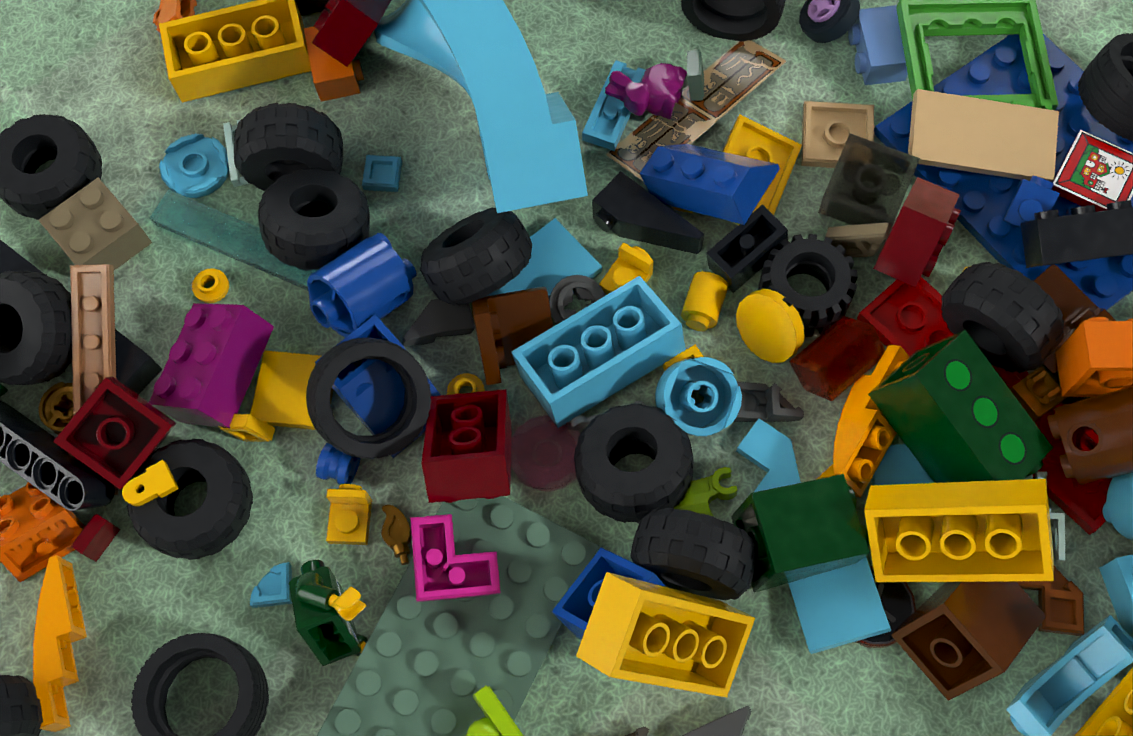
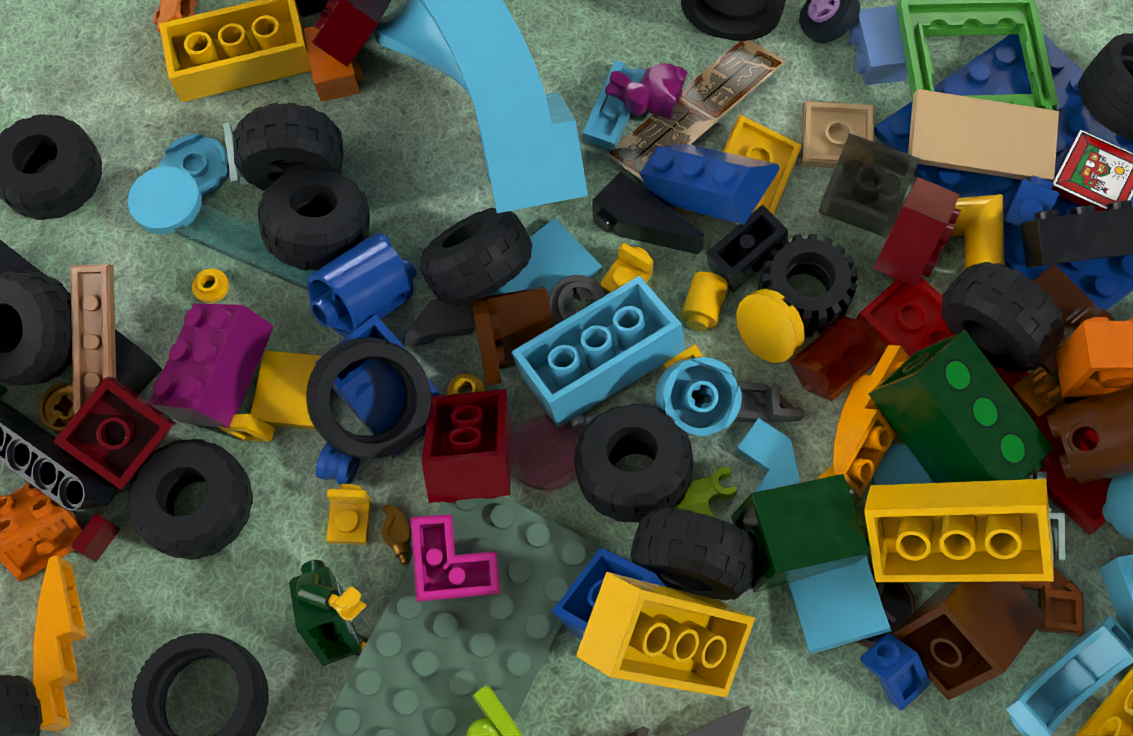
dark tan piece [39,177,152,270] -> none
yellow piece [122,460,179,506] -> none
medium azure tile [250,562,292,608] -> none
medium azure tile [362,155,402,192] -> none
sand green tile [687,50,704,101] -> none
dark tan tile [825,222,891,258] -> none
none -> medium azure tile [127,166,202,234]
none -> blue bracket [860,633,931,711]
none -> yellow brick [950,194,1005,267]

